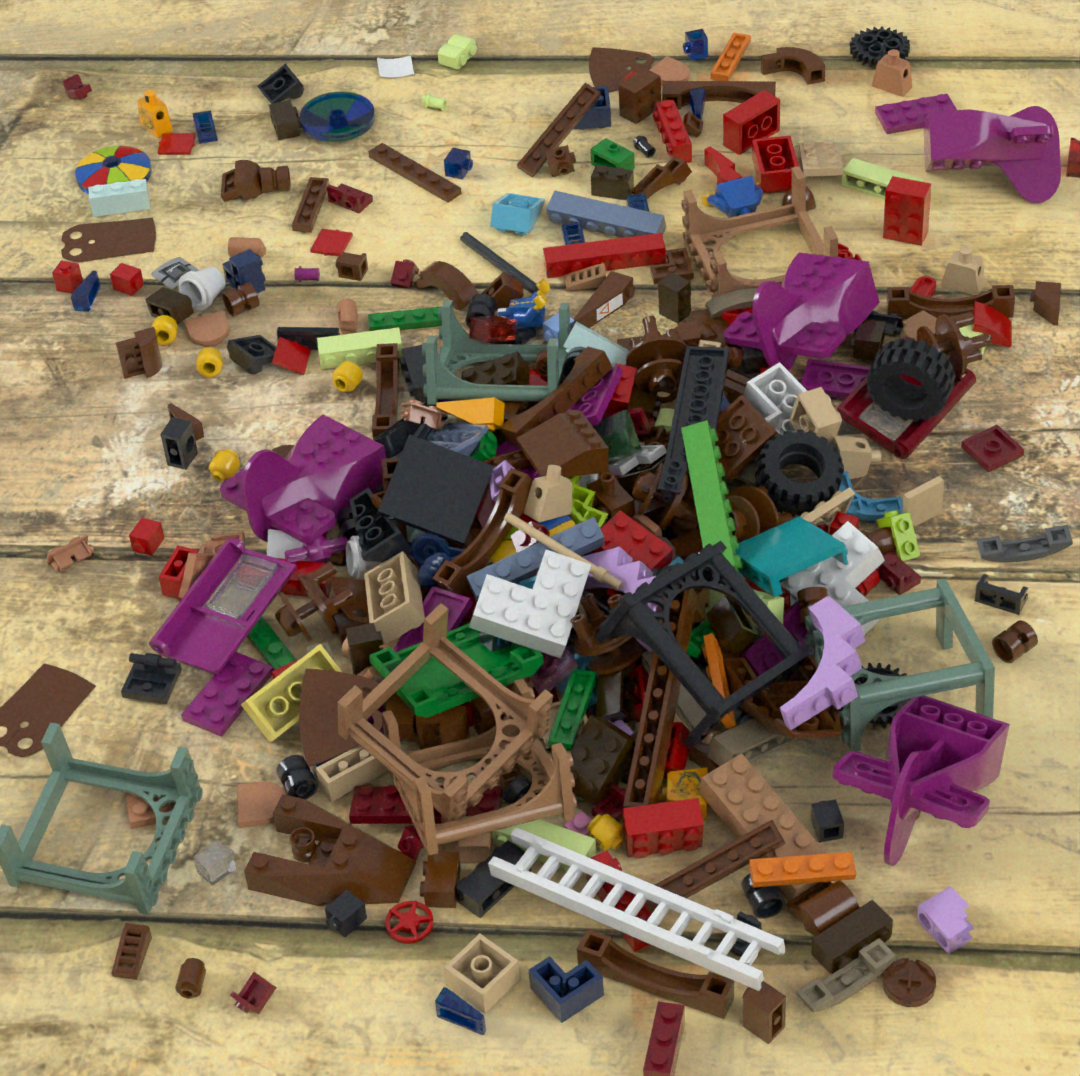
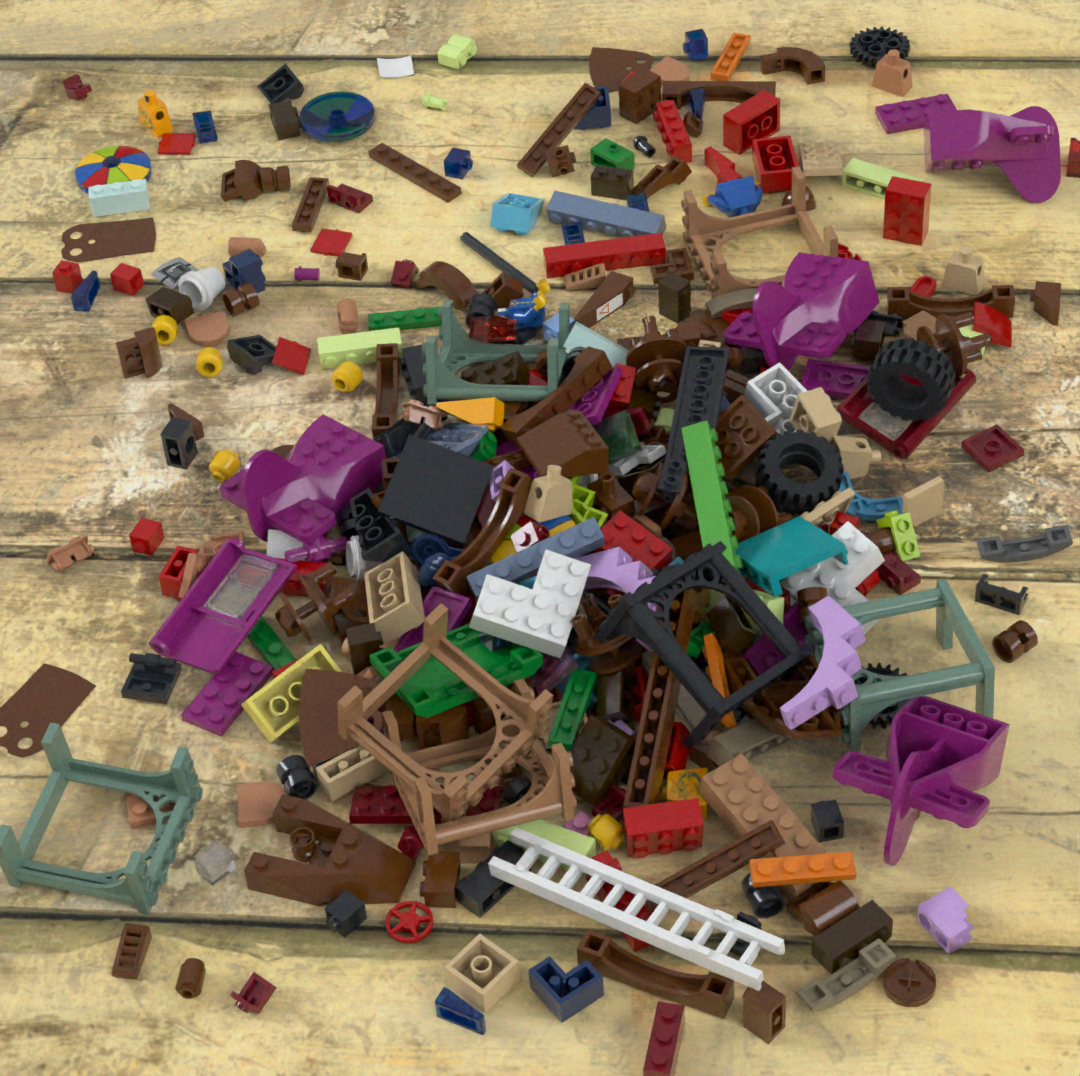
black plate [277,327,340,349] -> none
tan bar [504,512,623,590] -> none

